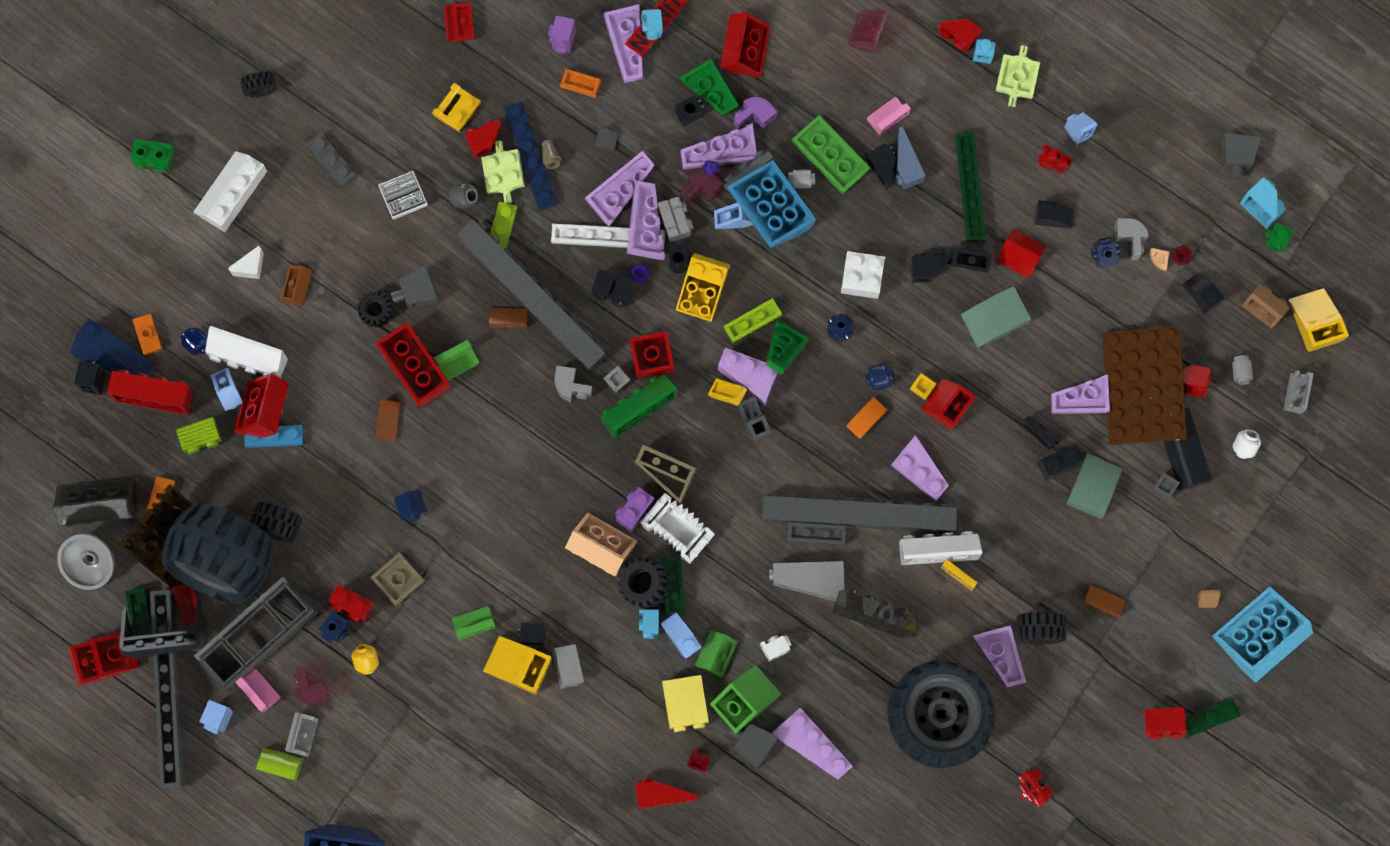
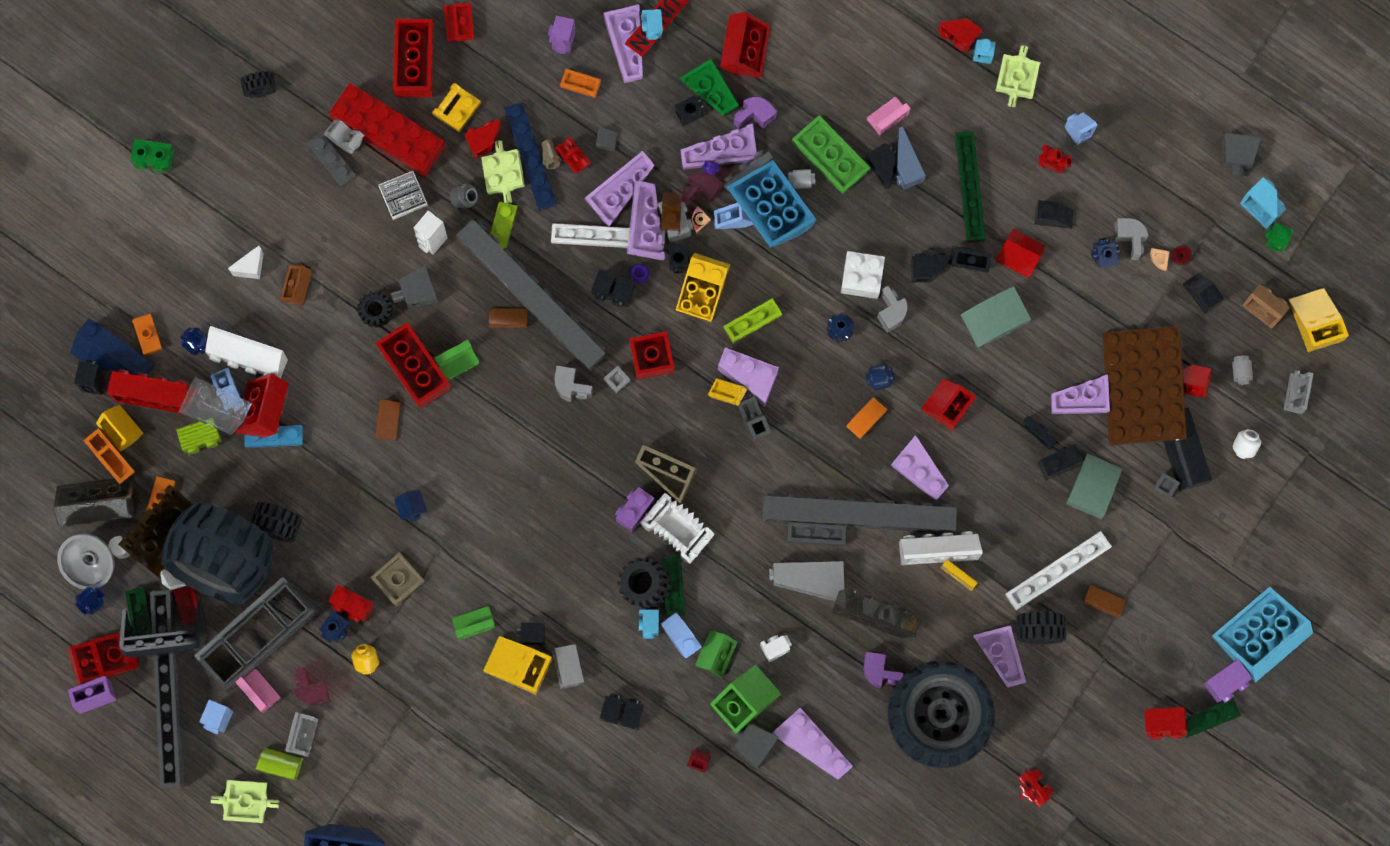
white slope [193,151,267,232] -> none
light nougat slope [565,512,637,577] -> none
green slope [601,374,677,439] -> none
red slope [635,778,697,809] -> none
light yellow brick [662,675,709,732] -> none
green wing [766,319,809,375] -> none
clear pink slope [848,11,889,55] -> none
yellow plate [909,373,936,400] -> none
medium nougat slope [1197,590,1221,608] -> none
none -> medium lavender brick [68,676,117,714]
none -> clear blue head [75,587,105,615]
none -> orange slope [83,428,135,484]
none -> yellow brick [96,404,143,452]
none -> white brick [108,536,129,559]
none -> white slope [160,570,187,590]
none -> clear slope [178,377,252,435]
none -> yellowish green plate [211,780,280,823]
none -> light grey brick [324,120,364,154]
none -> red brick [329,83,446,178]
none -> red brick [393,19,434,98]
none -> white brick [414,211,448,255]
none -> red hips [555,137,591,175]
none -> black piece [600,694,644,730]
none -> reddish brown slope [661,193,682,231]
none -> light nougat tile [692,207,711,233]
none -> medium lavender brick [863,652,903,688]
none -> light grey brick [877,286,907,333]
none -> white tile [1005,531,1112,610]
none -> medium lavender brick [1203,659,1252,703]

